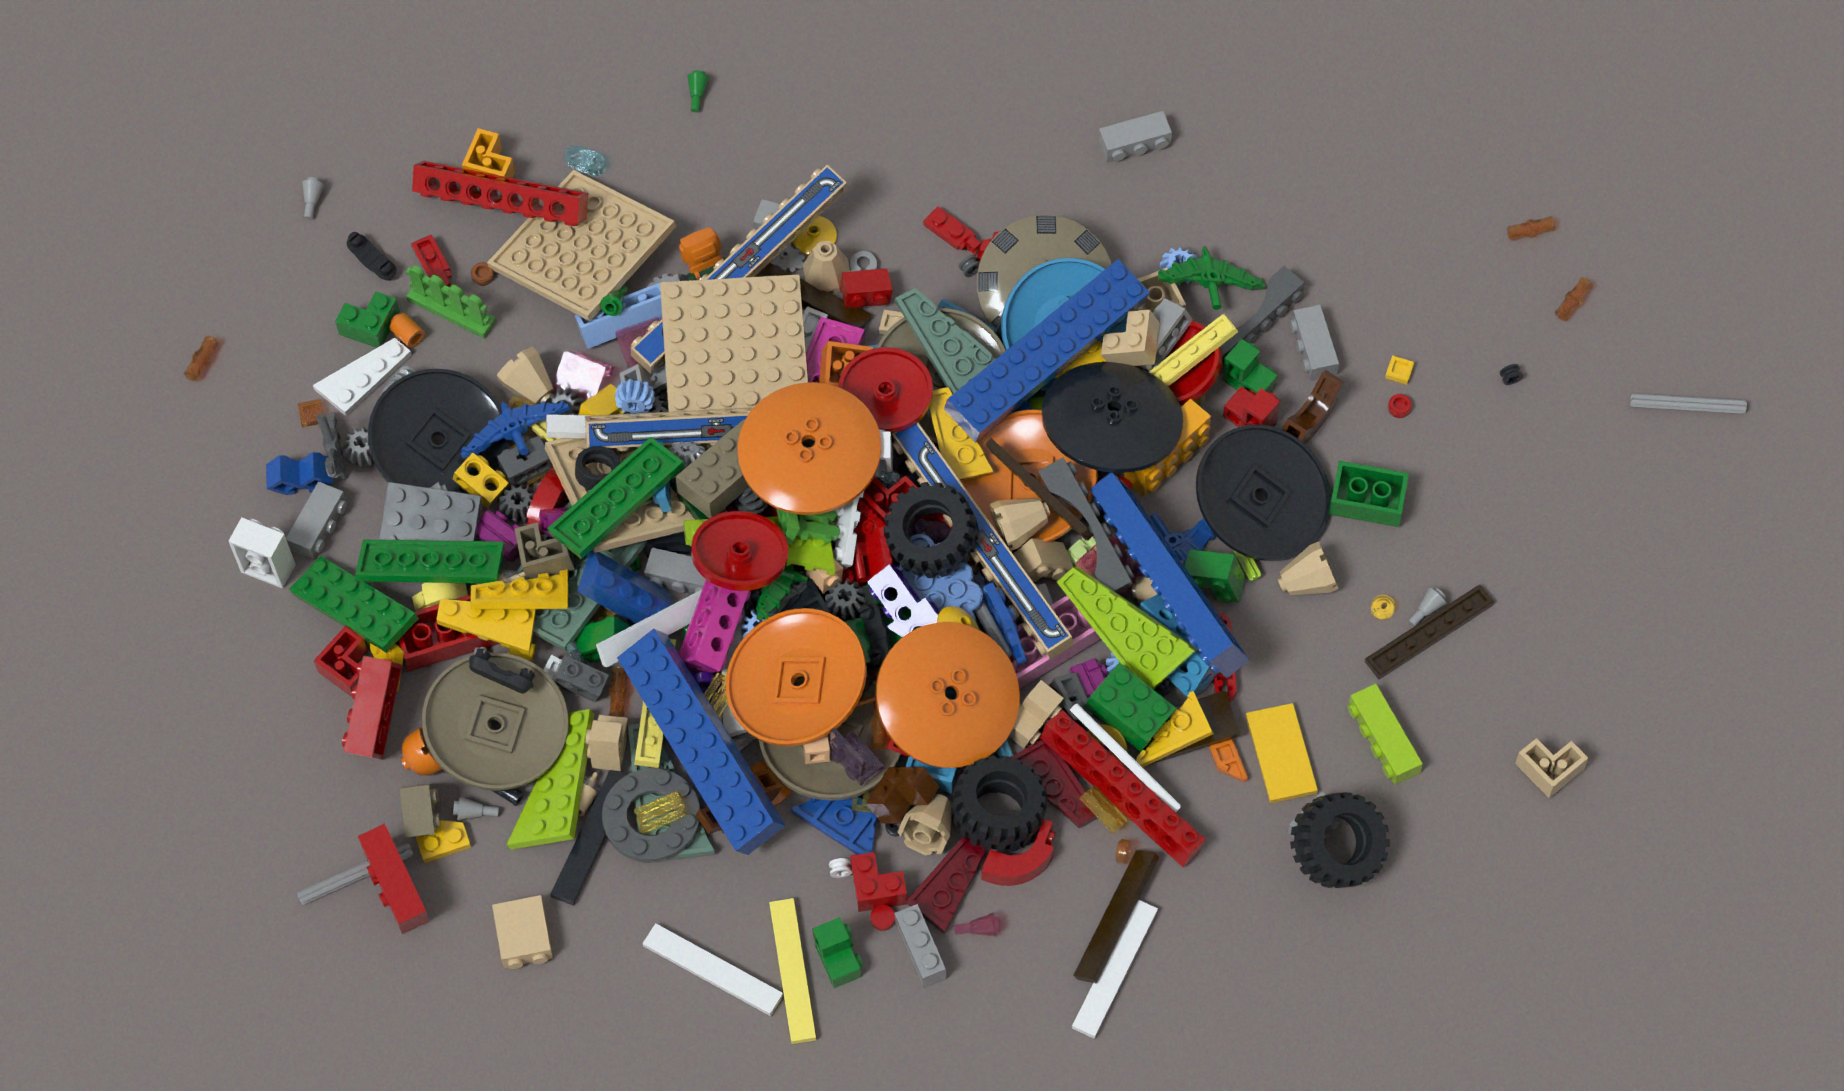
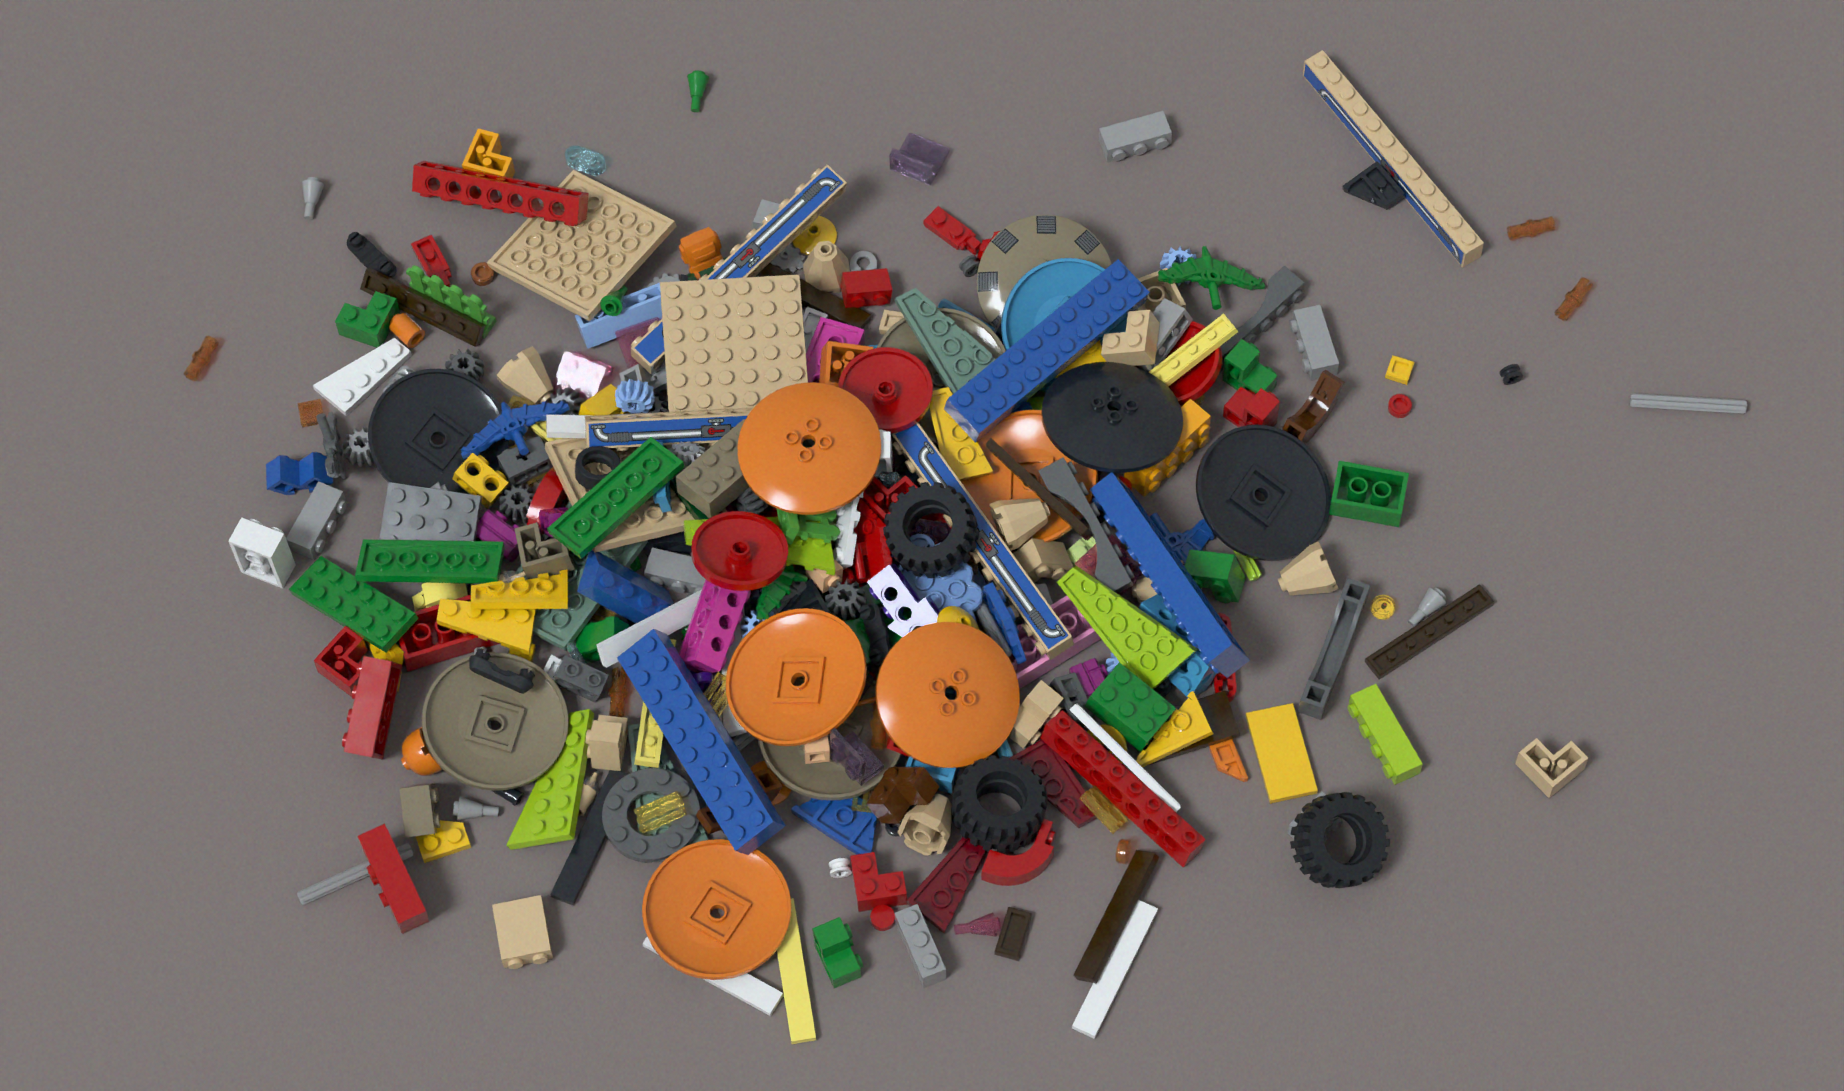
none -> dark brown tile [360,268,485,347]
none -> dark grey gear [445,349,484,382]
none -> orange dish [642,839,791,980]
none -> clear purple bracket [889,133,949,186]
none -> dark brown tile [994,907,1032,961]
none -> dark grey arch [1298,578,1370,720]
none -> tan brick [1303,50,1484,268]
none -> black wing [1342,161,1405,210]

